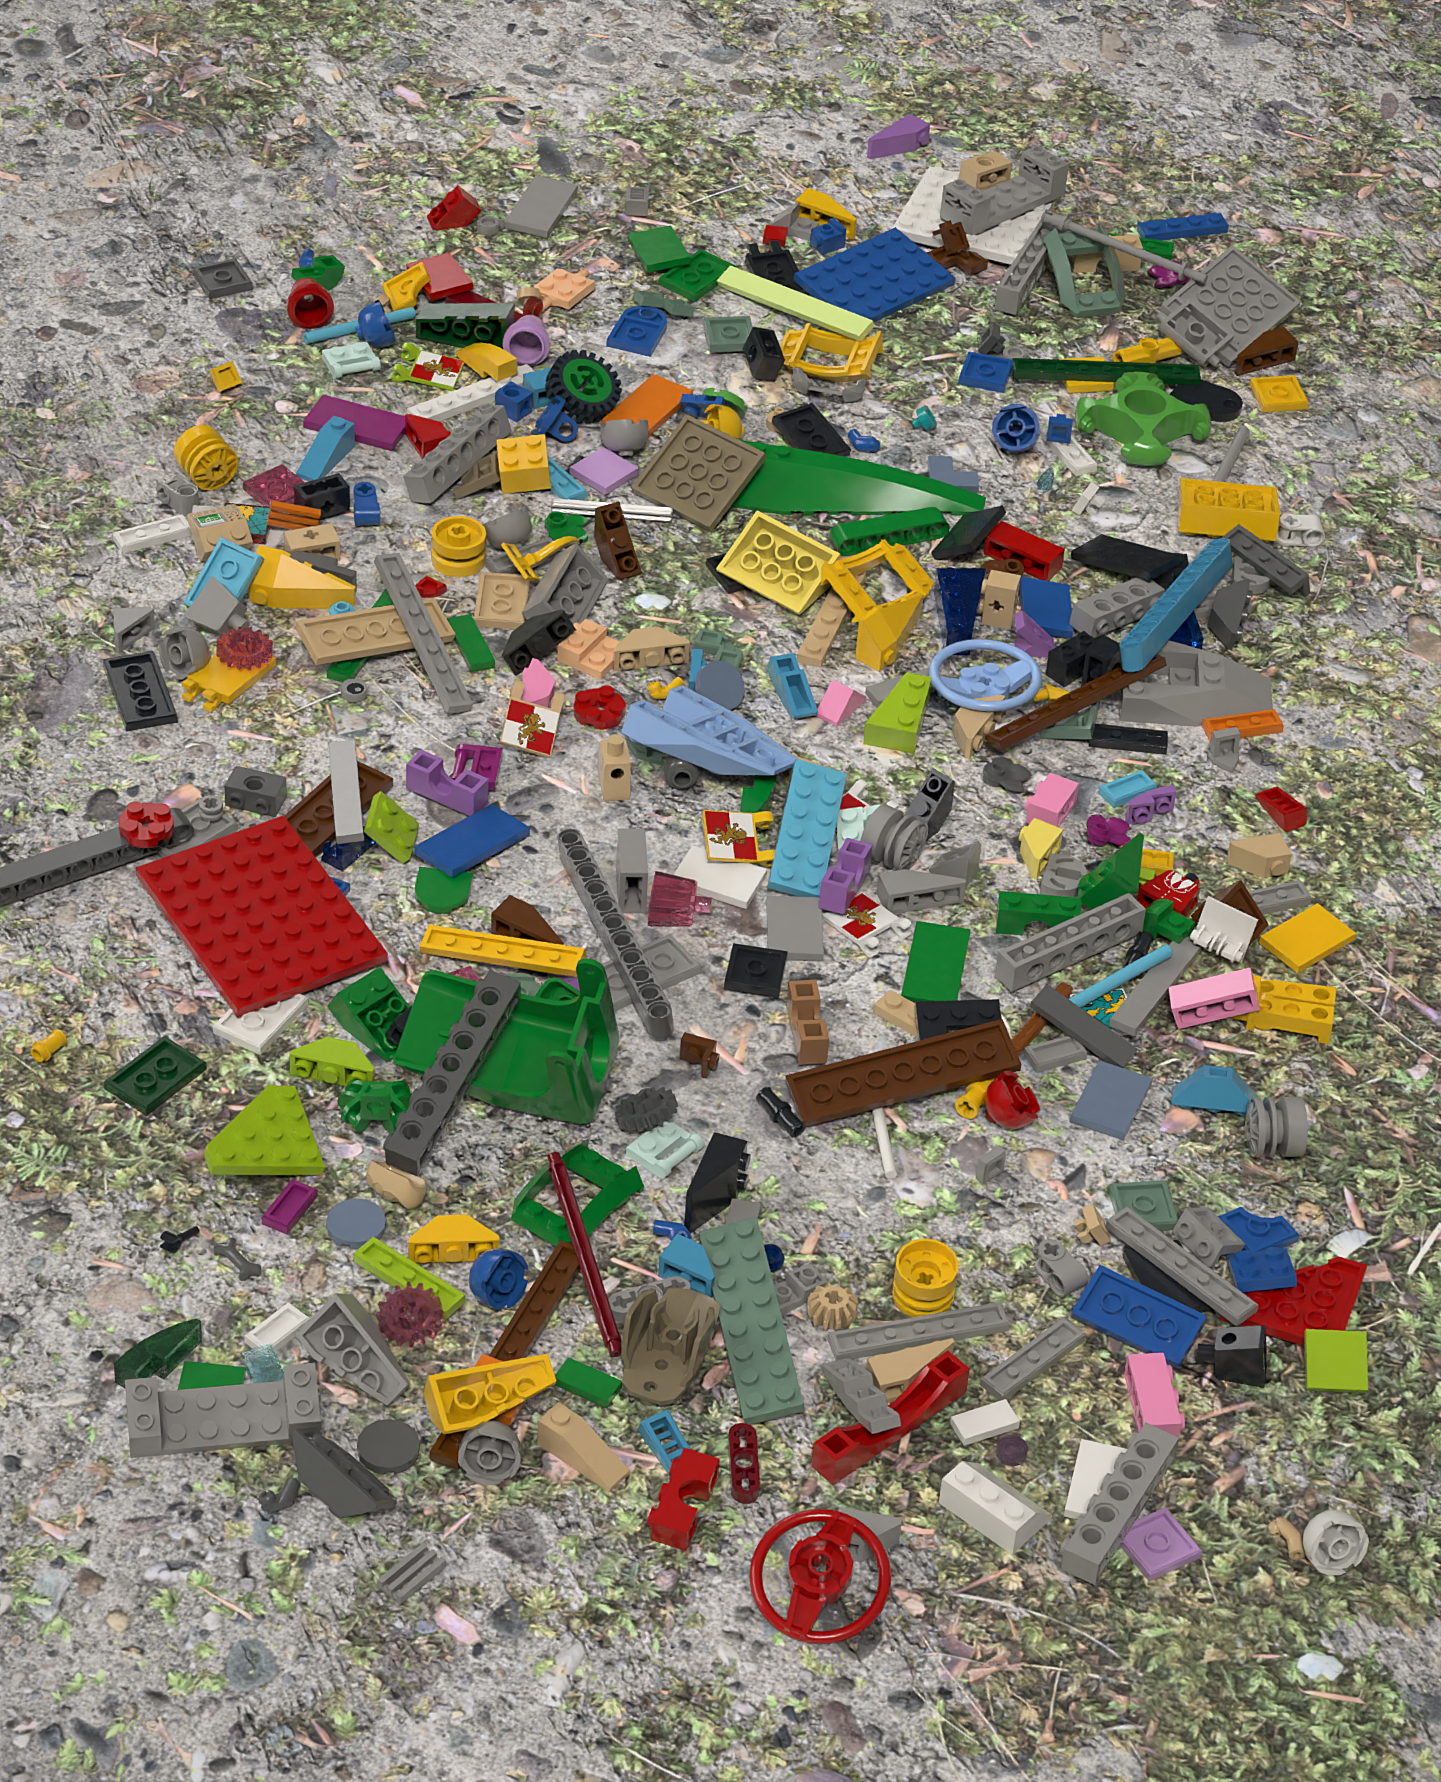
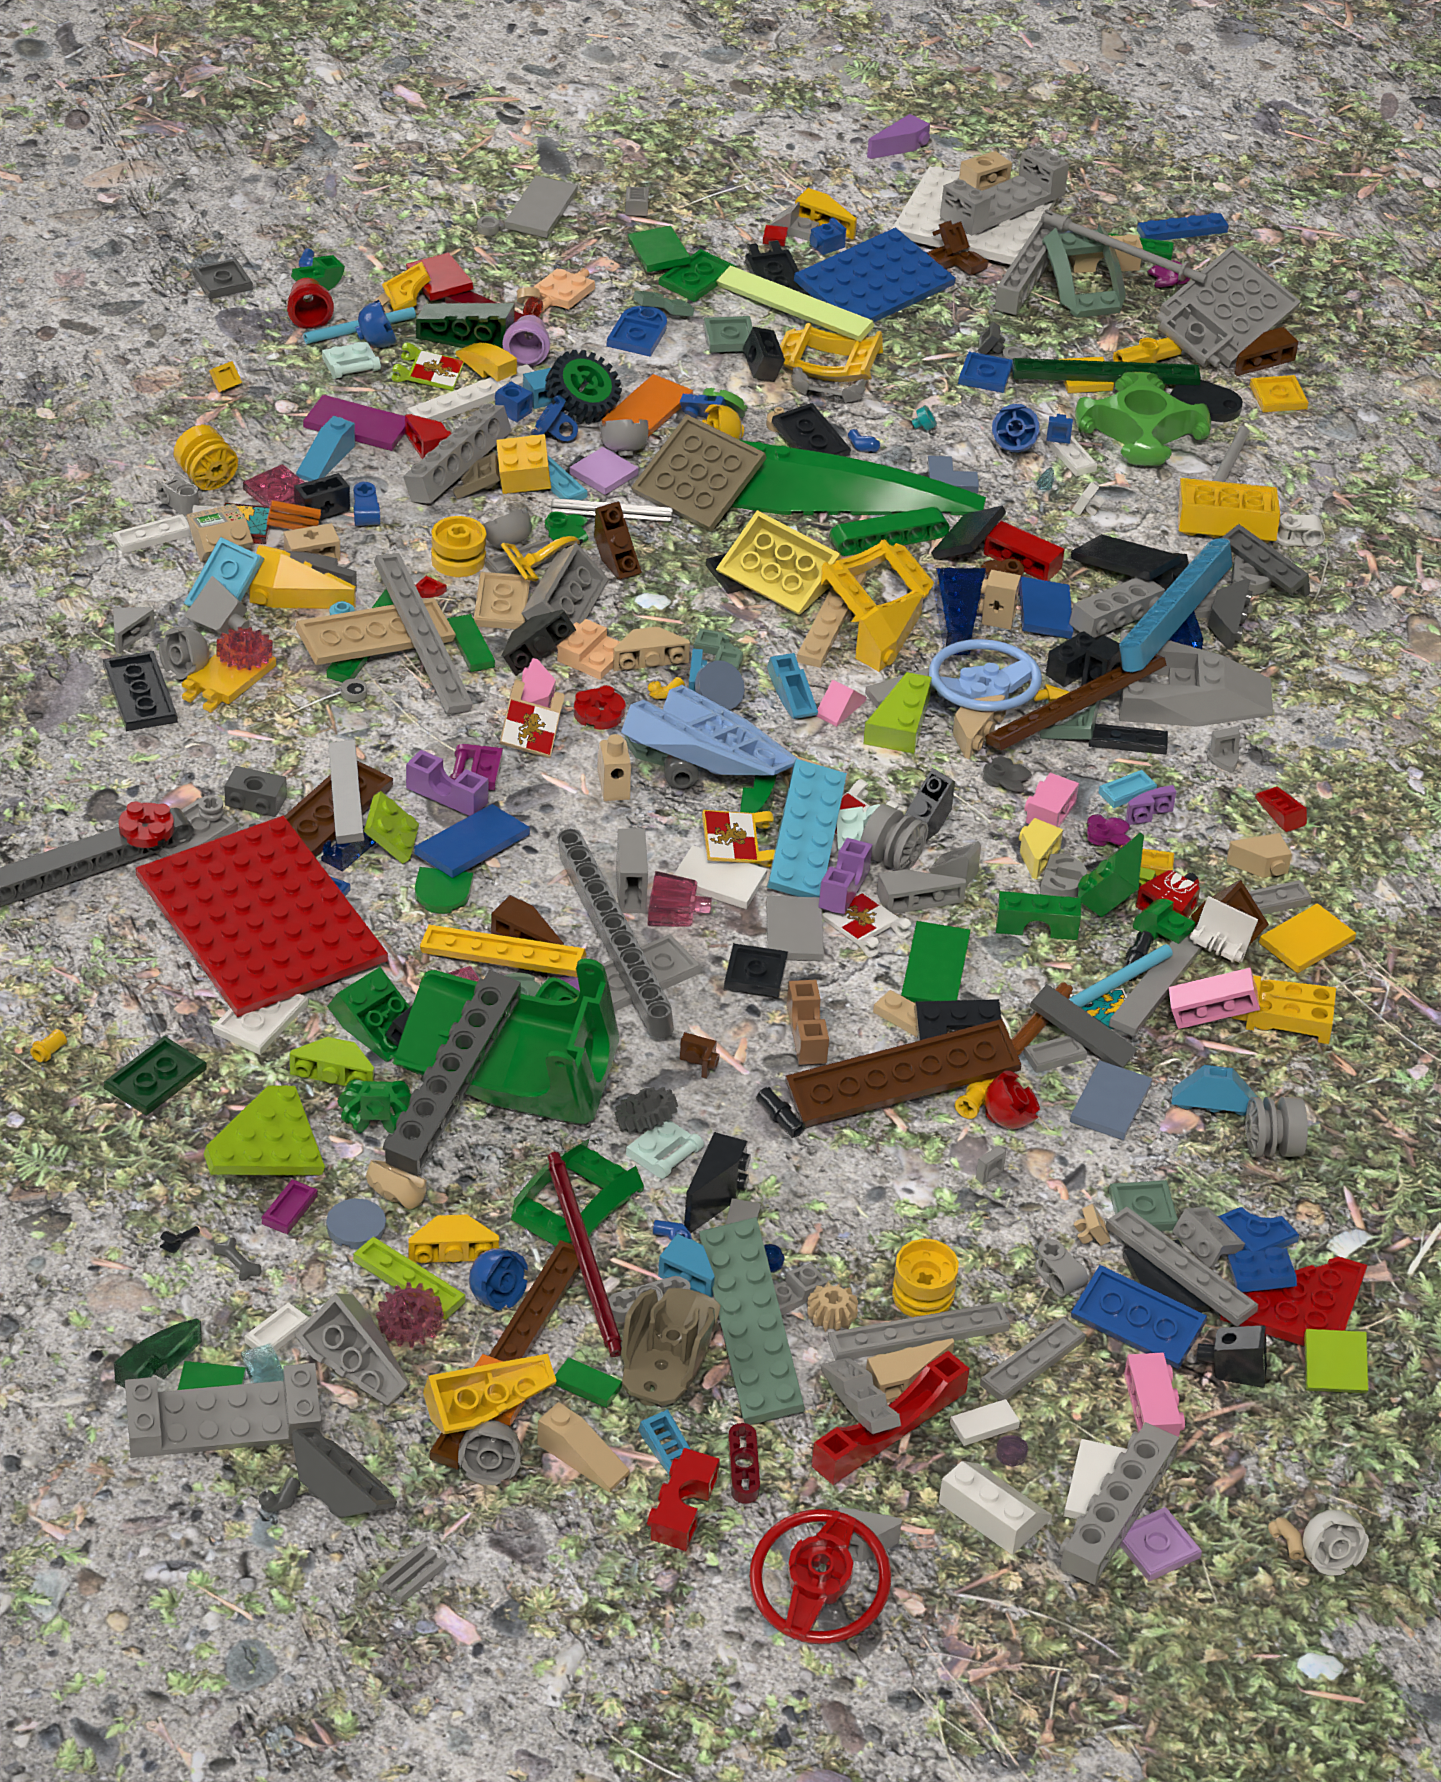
dark grey tile [357,1419,420,1474] -> none
red slope [427,185,482,231] -> none
white bar [872,1107,897,1178] -> none
light grey brick [995,893,1146,992] -> none
medium lavender slope [1014,610,1055,657] -> none
orange tile [1201,709,1284,742] -> none

